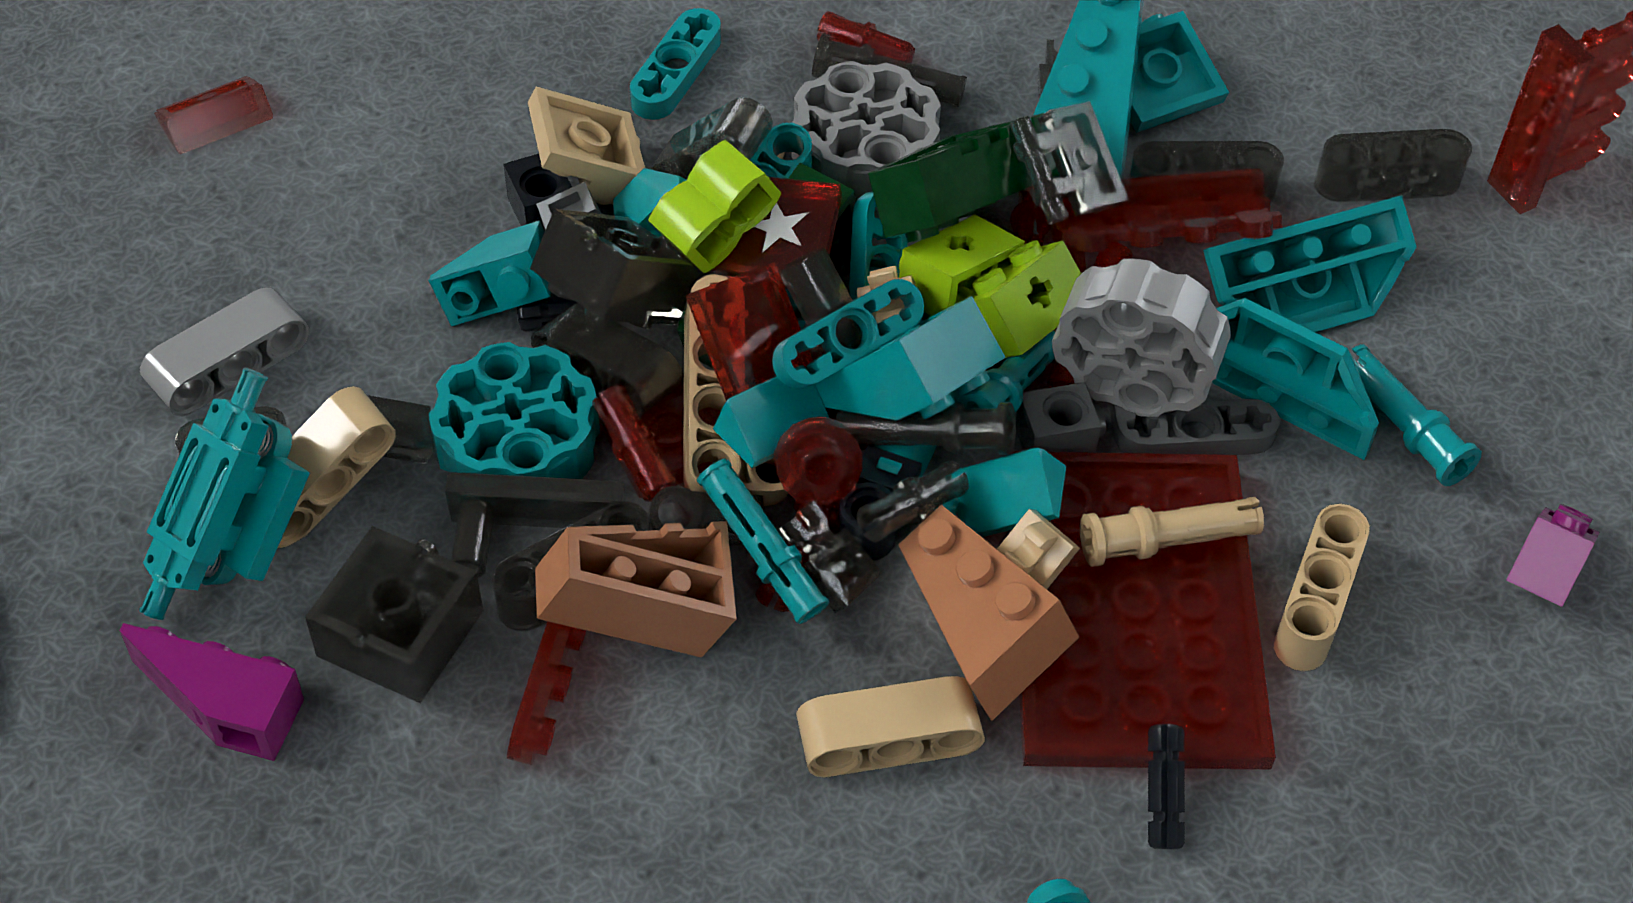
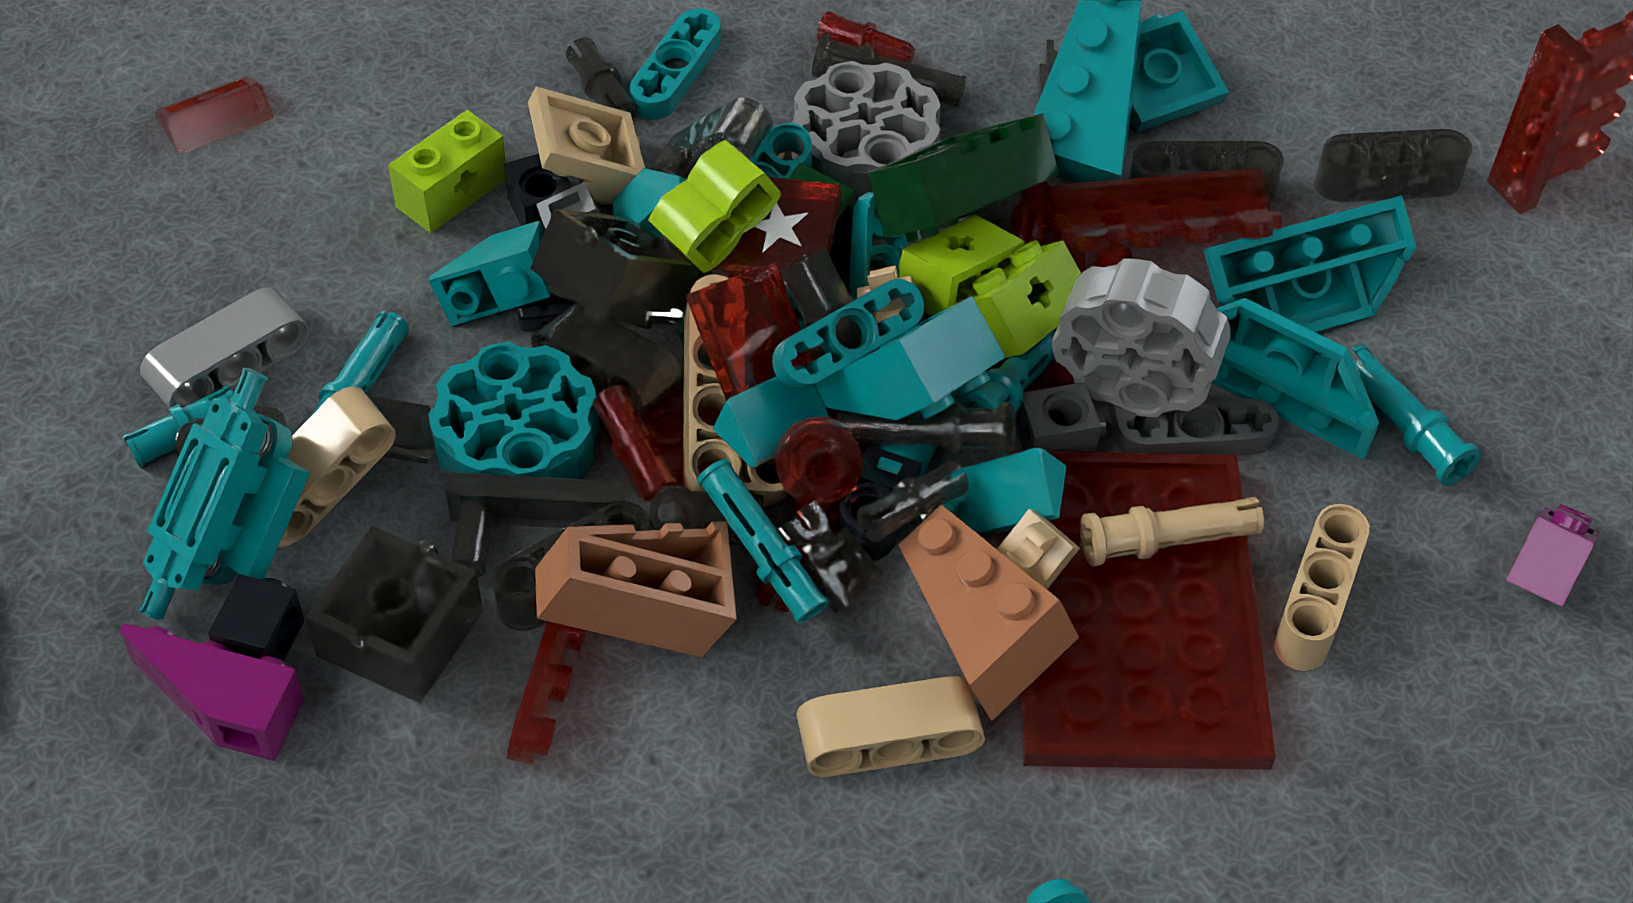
clear smoke plate [1010,101,1129,225] -> none
black axle [1148,724,1185,849] -> none
none -> teal pin [122,384,233,468]
none -> black brick [208,574,305,662]
none -> teal pin [306,311,409,421]
none -> lime brick [388,110,506,234]
none -> clear smoke pin [566,37,637,118]

